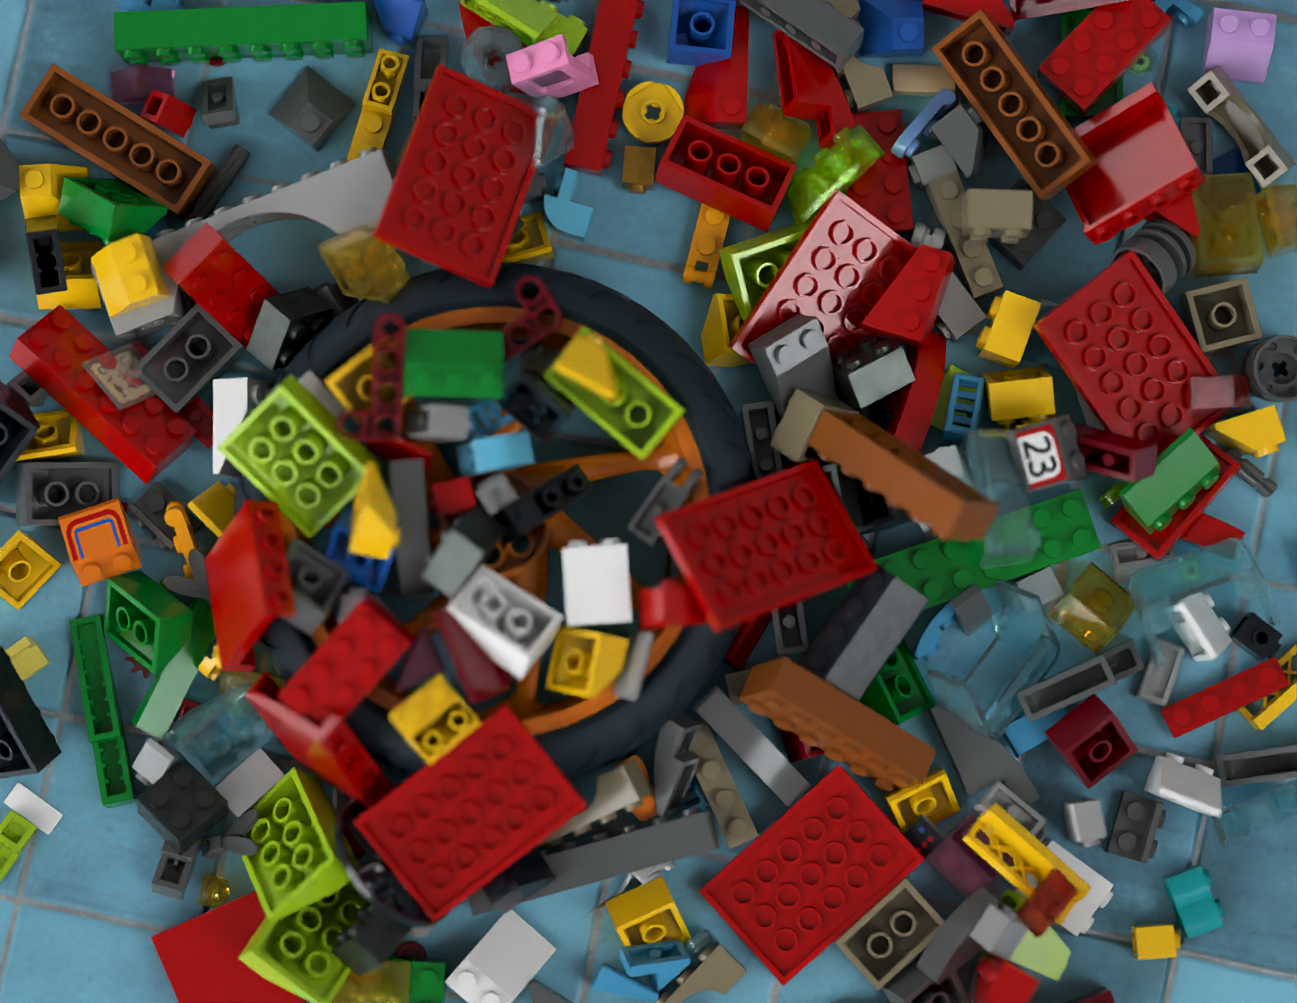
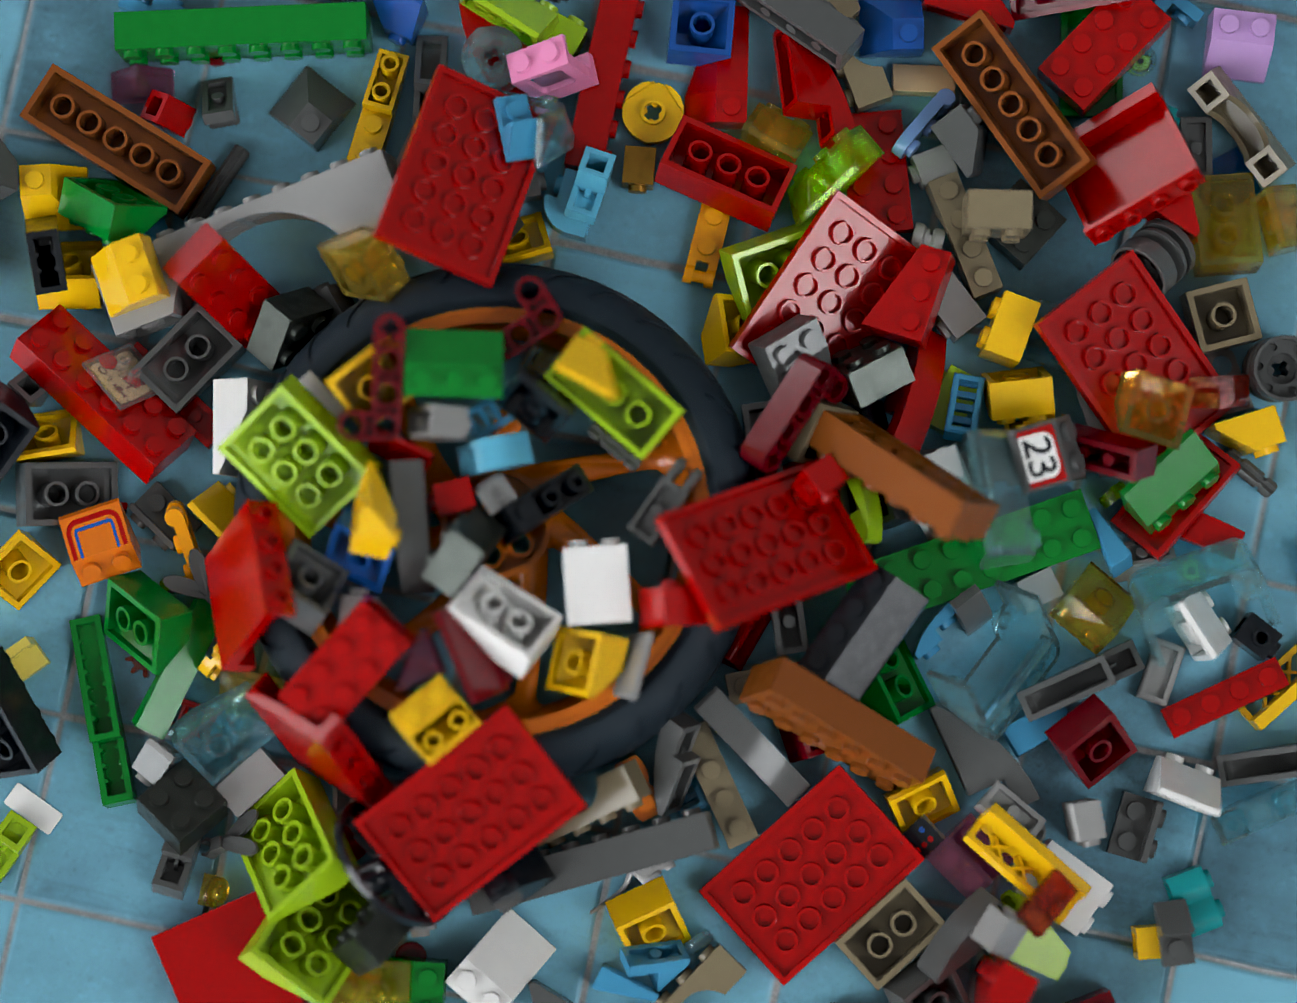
none -> dark azure slope [493,94,541,163]
none -> medium azure brick [564,146,616,226]
none -> dark grey axle [587,421,643,471]
none -> dark red beam [740,353,849,473]
none -> red brick [791,453,849,509]
none -> lime slope [847,477,883,544]
none -> dark azure slope [1089,508,1133,578]
none -> clear yellow slope [1114,369,1195,450]
none -> dark grey slope [1153,898,1195,967]

